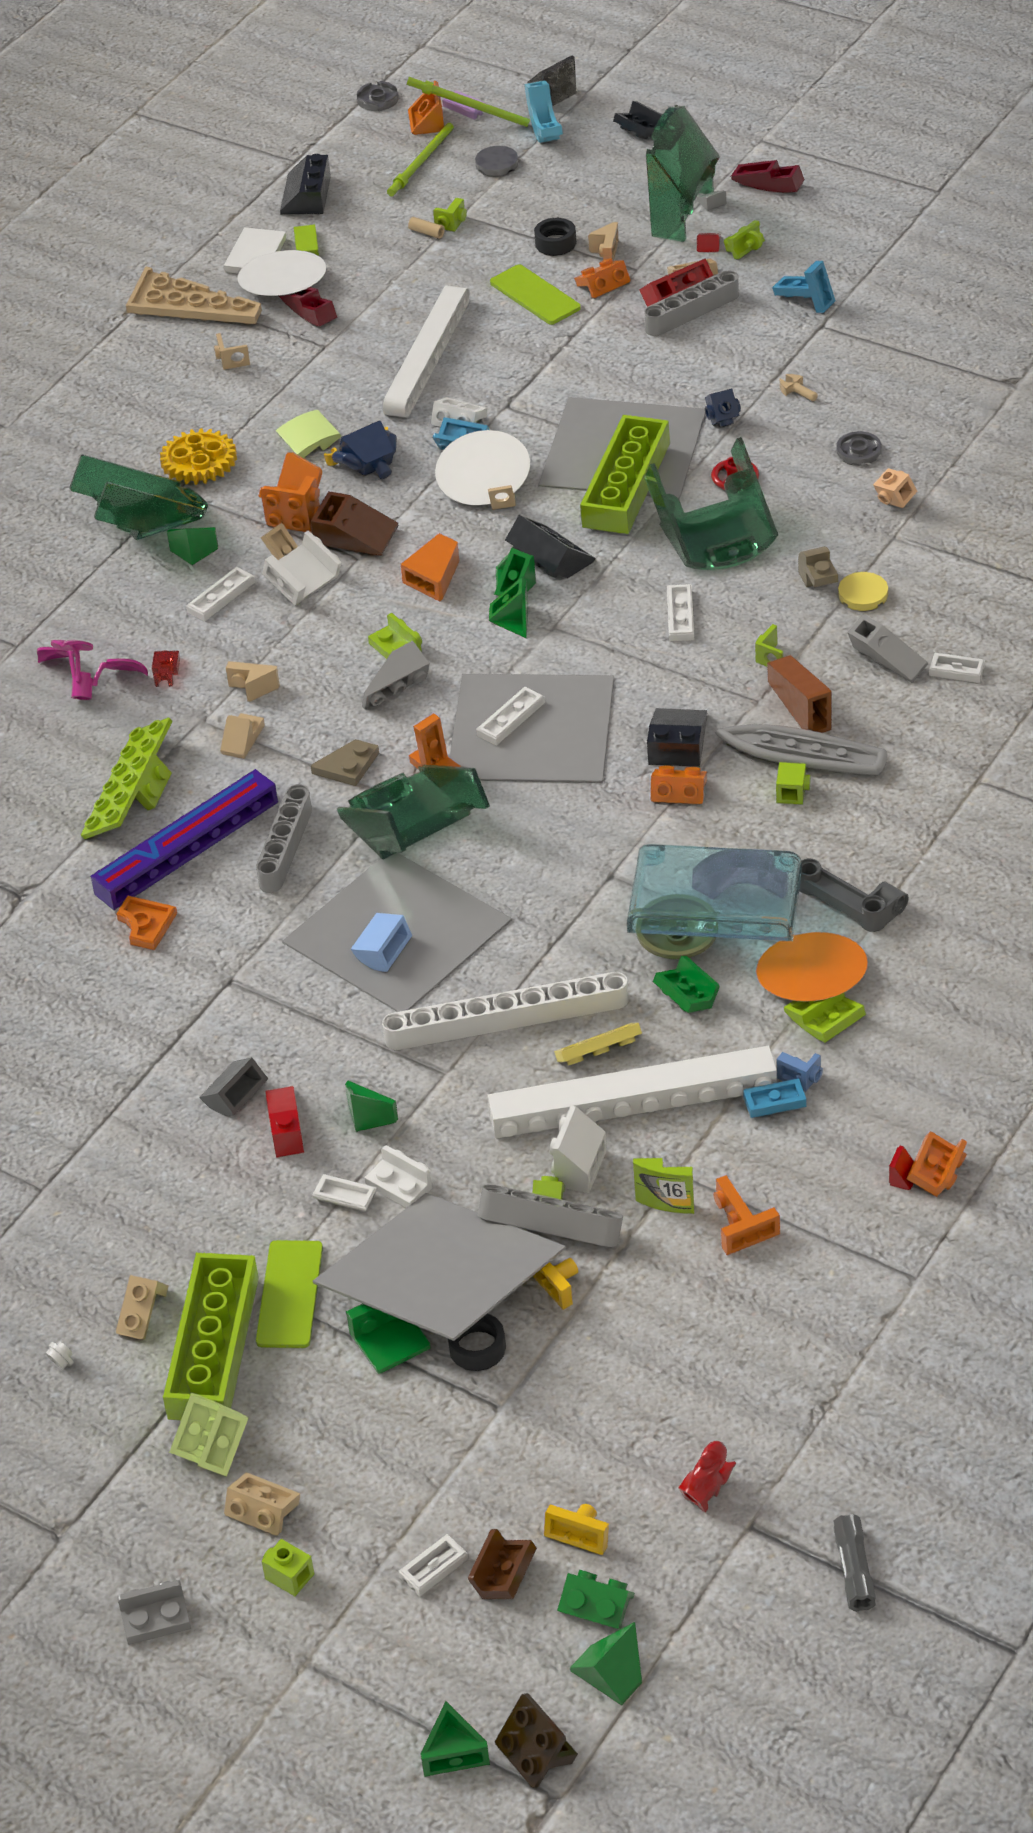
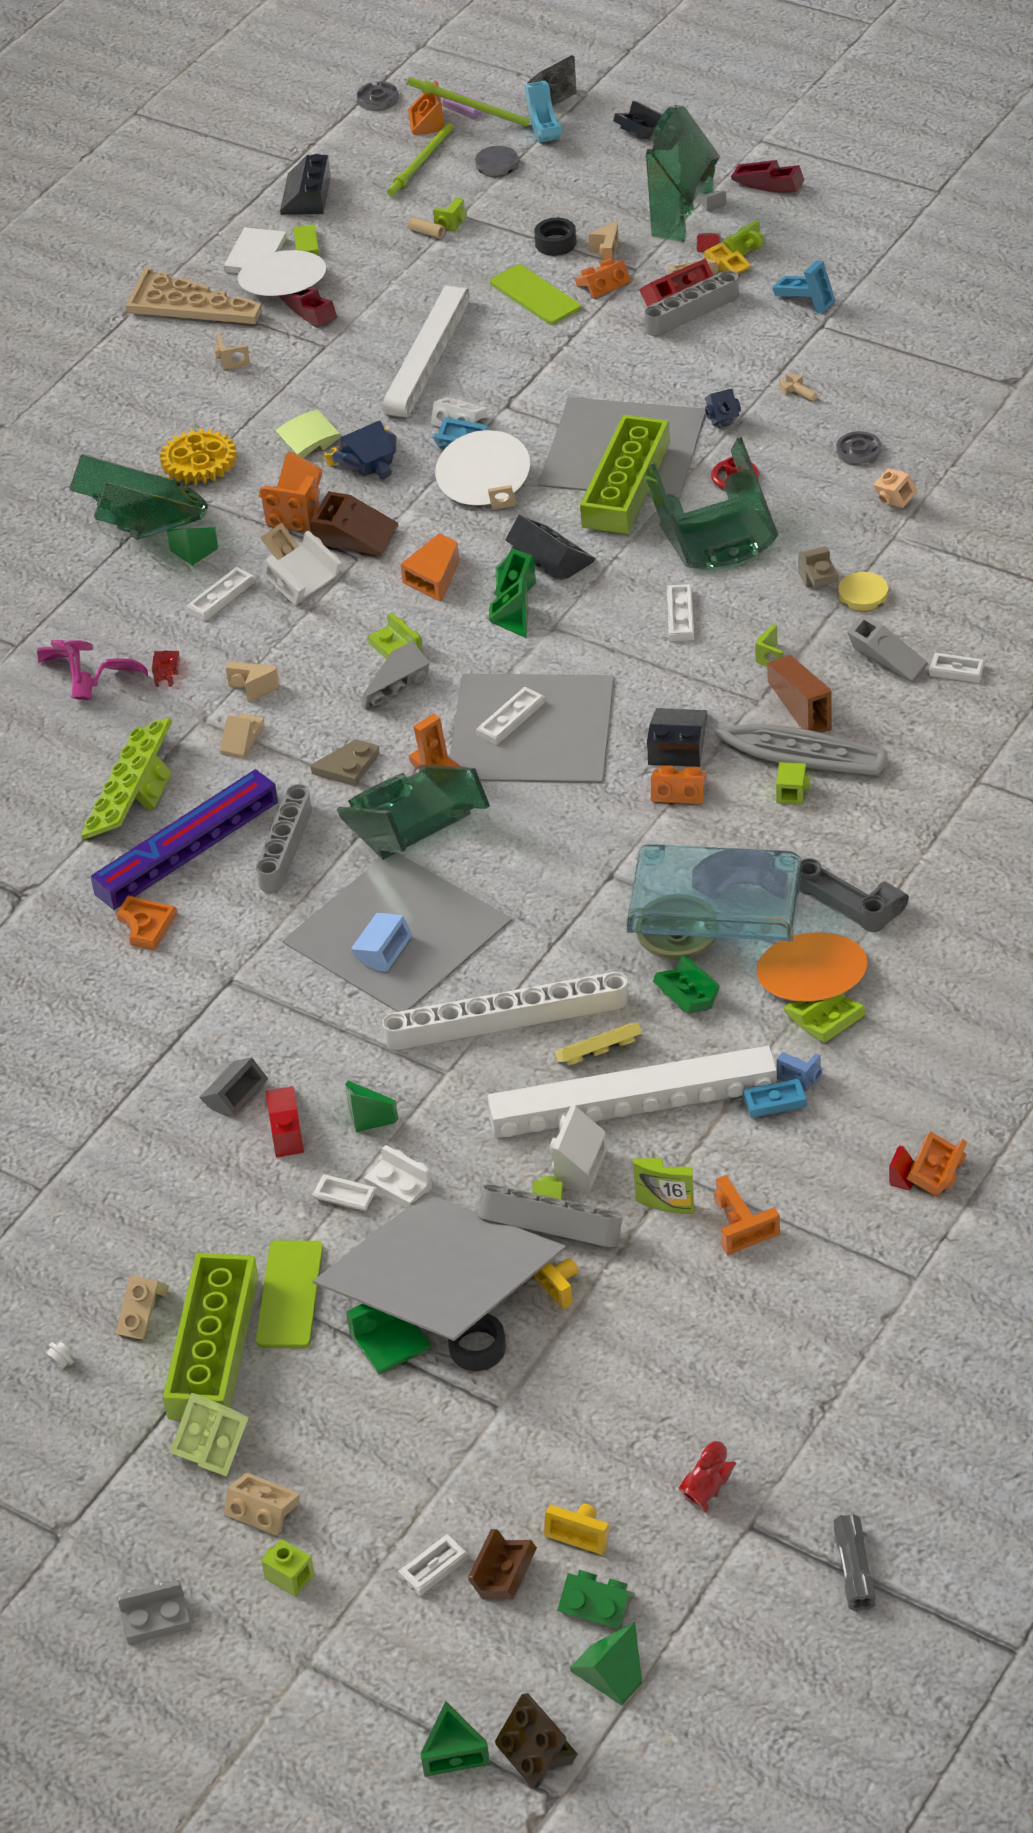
none -> yellow slope [704,242,751,274]

